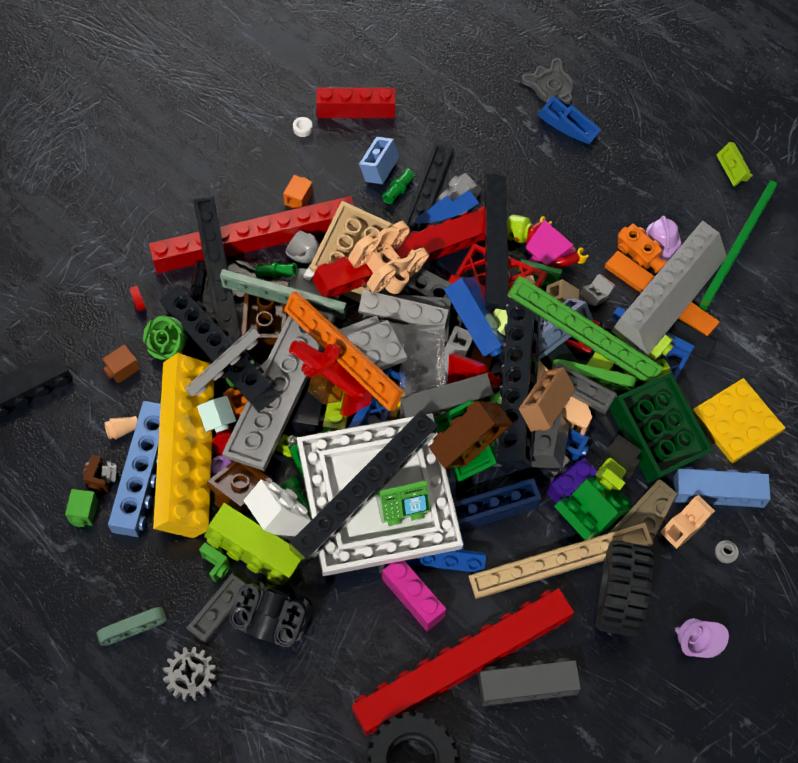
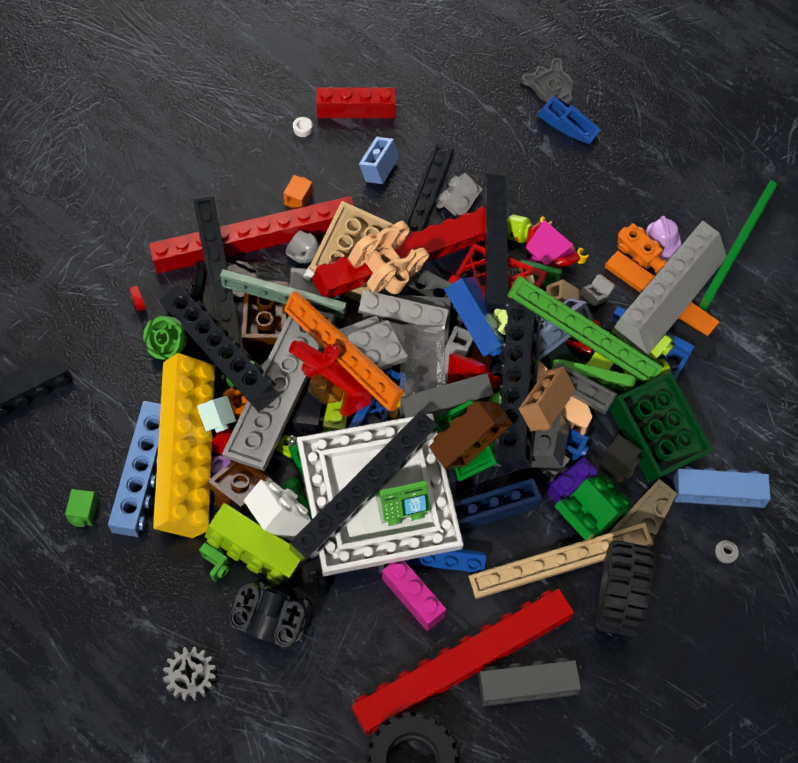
reddish brown bracket [83,455,110,493] -> none
sand green beam [96,607,167,646] -> none
light grey plate [101,461,116,484] -> none
dark orange brick [102,344,140,383] -> none
light nougat cone [104,416,138,440] -> none
light grey plate [184,328,260,397] -> none
dark grey tile [187,573,246,644] -> none
green pin [255,262,298,279] -> none
green pin [382,169,415,204] -> none
blue slope [413,190,479,224] -> none
lime bracket [595,458,626,490] -> none
light nougat brick [660,495,715,549] -> none
lavender piece [675,618,729,658] -> none
yellow plate [692,378,785,464] -> none
lime plate [716,142,753,186] -> none

